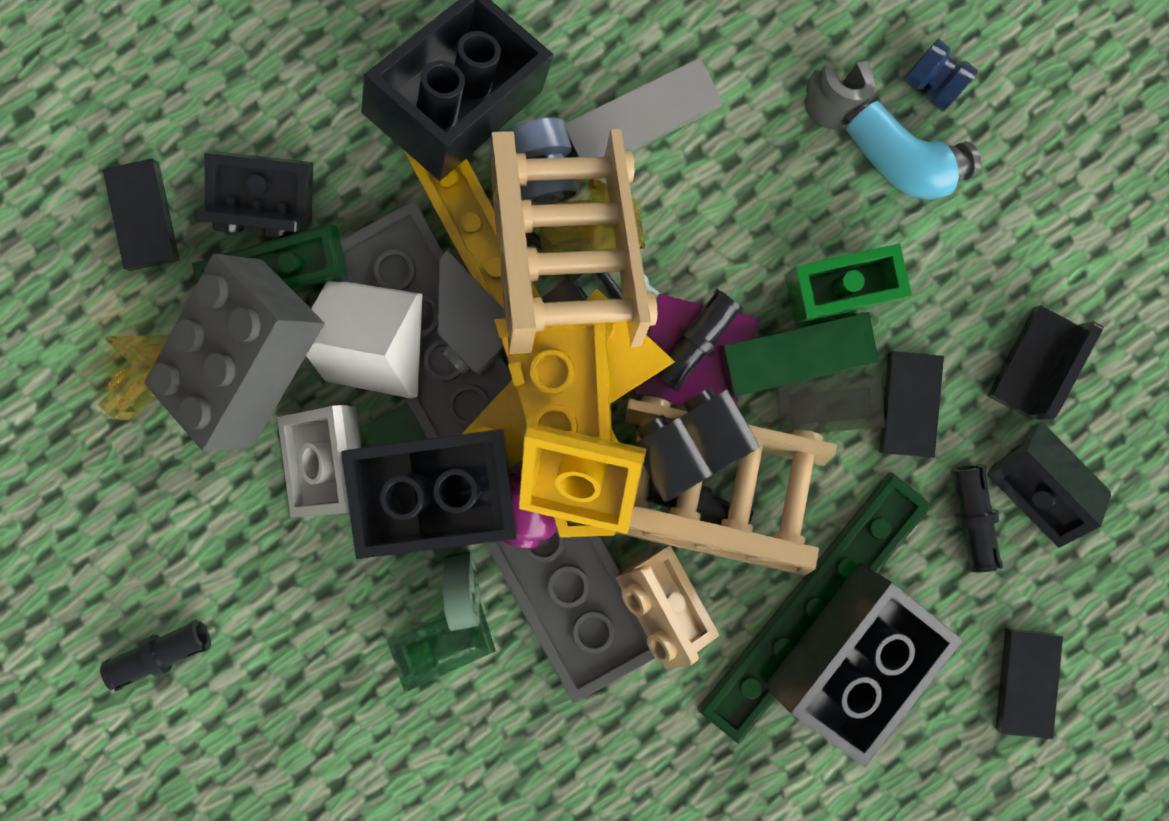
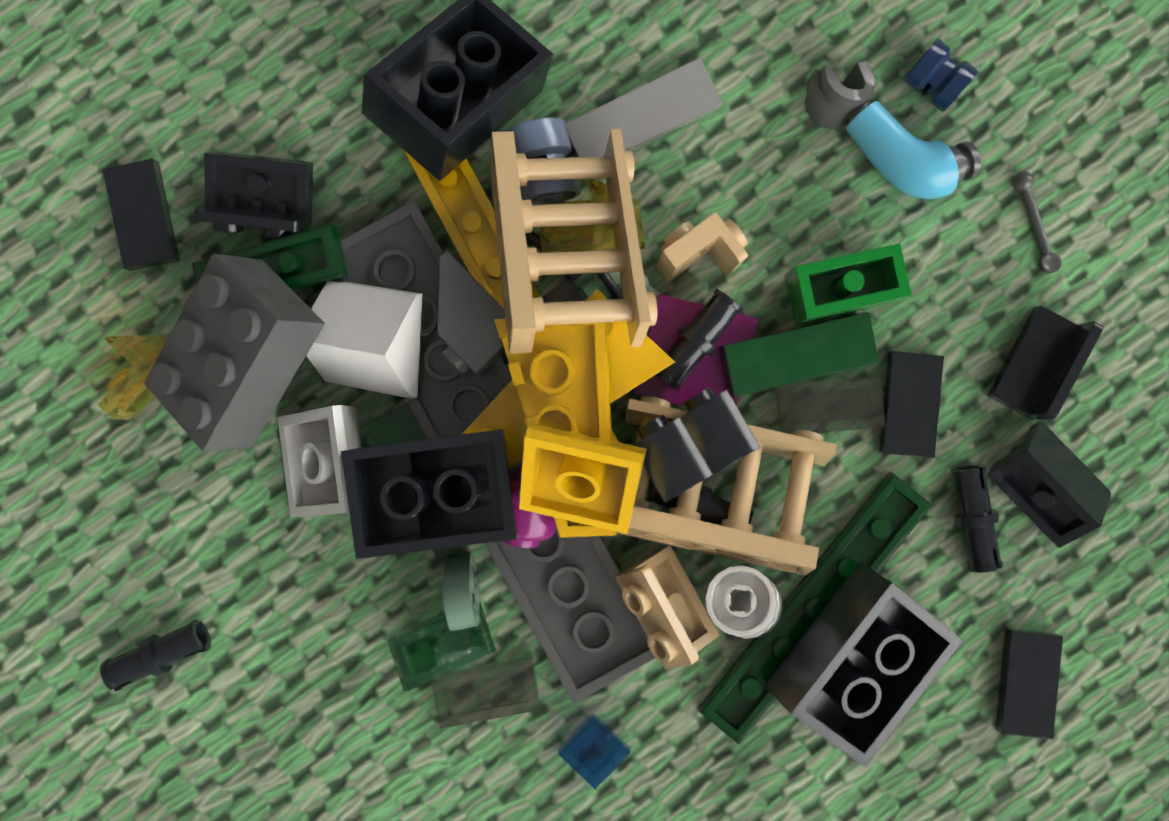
none -> clear smoke tile [431,656,542,729]
none -> tile [558,713,631,790]
none -> tan bracket [656,212,748,282]
none -> white wheel [705,566,783,639]
none -> dark grey hinge [1013,171,1062,274]

